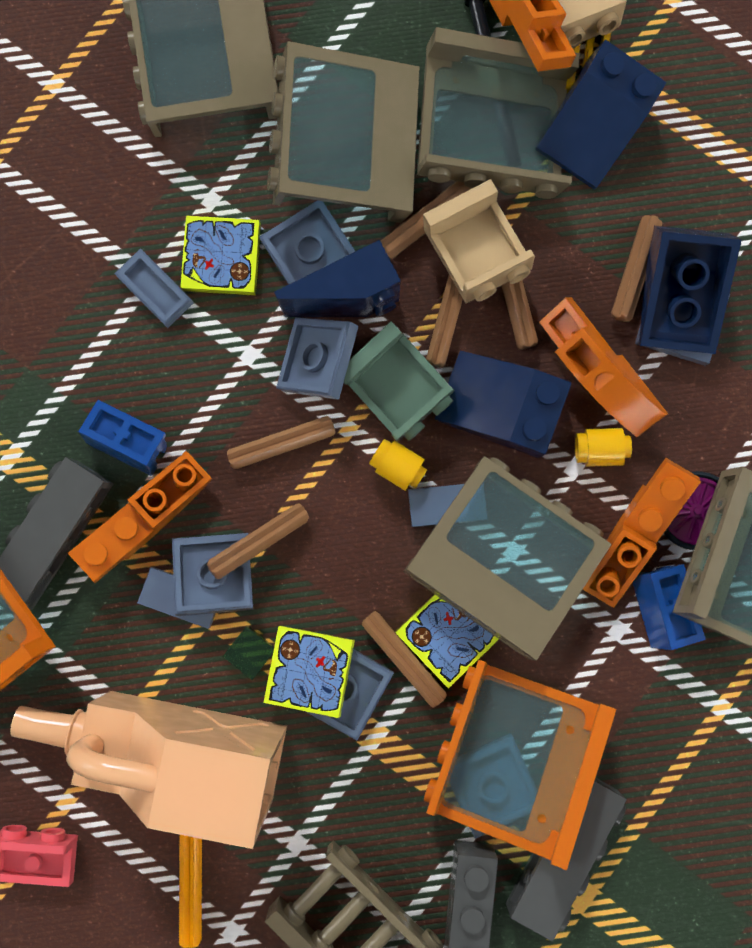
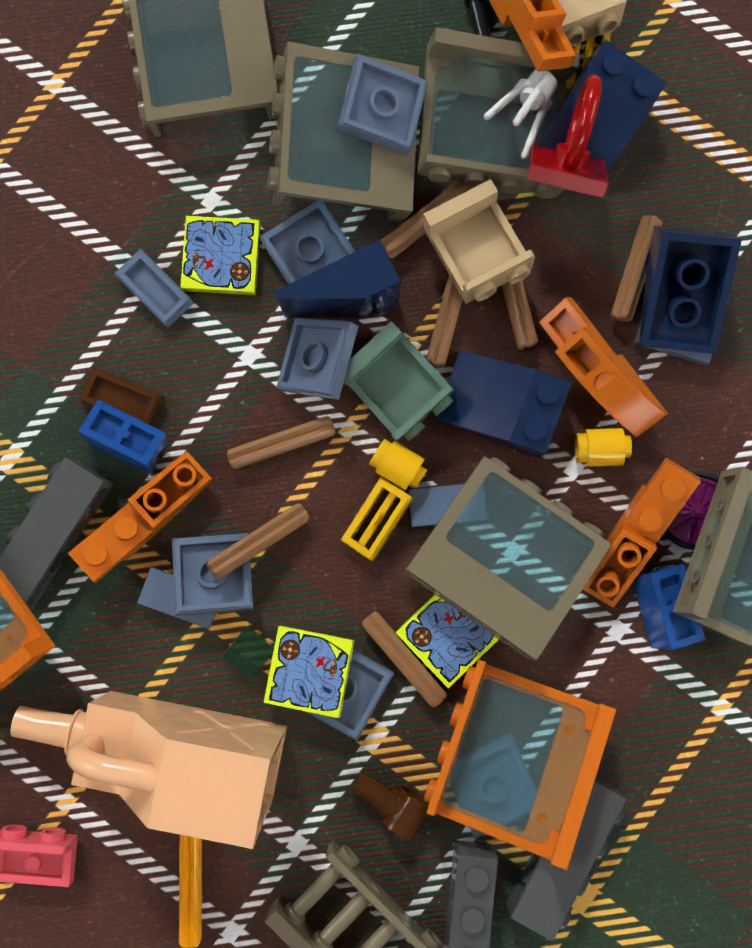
none -> reddish brown tile [78,367,164,426]
none -> sand blue tile [336,53,428,155]
none -> yellow tile [341,477,414,561]
none -> reddish brown pin [351,772,429,840]
none -> white plant [484,69,558,160]
none -> red tile [527,74,608,198]

